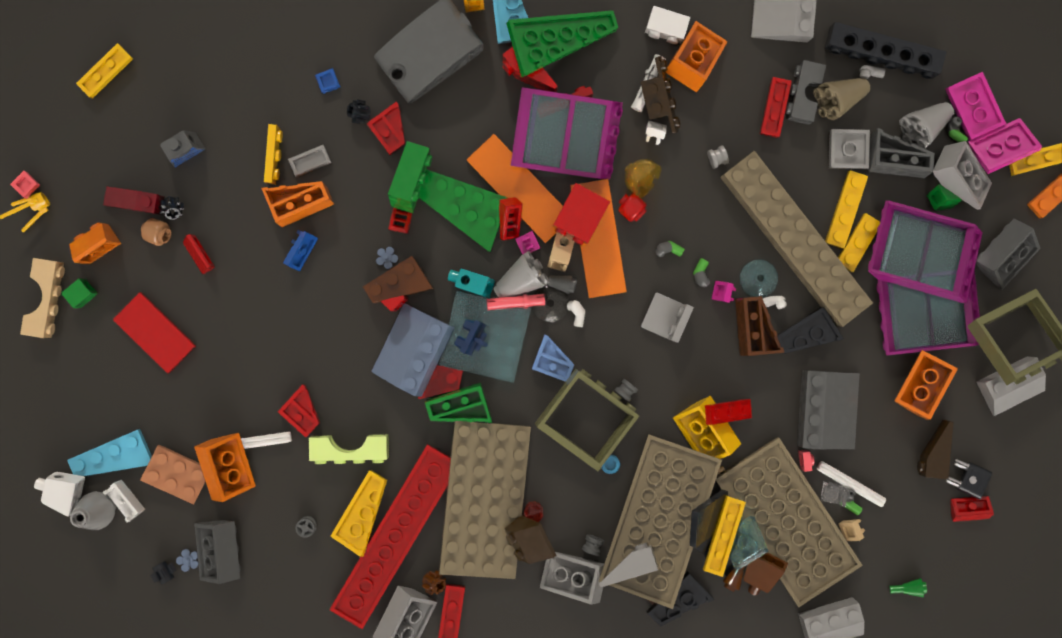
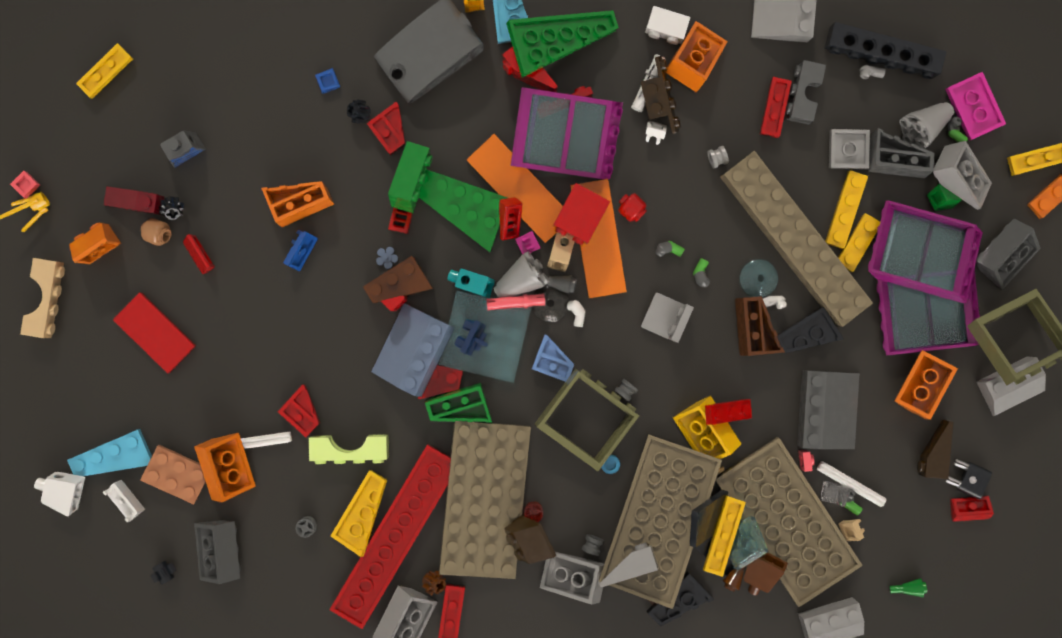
green panel [62,278,98,308] -> none
light grey cone [70,491,116,530] -> none
sand blue plant [176,549,198,572] -> none
yellow plate [264,124,283,185] -> none
light grey tile [288,144,332,177] -> none
clear yellow cylinder [625,159,662,198] -> none
dark pink tile [712,281,736,303] -> none
dark tan cone [813,78,870,120] -> none
dark pink plate [967,118,1042,174] -> none

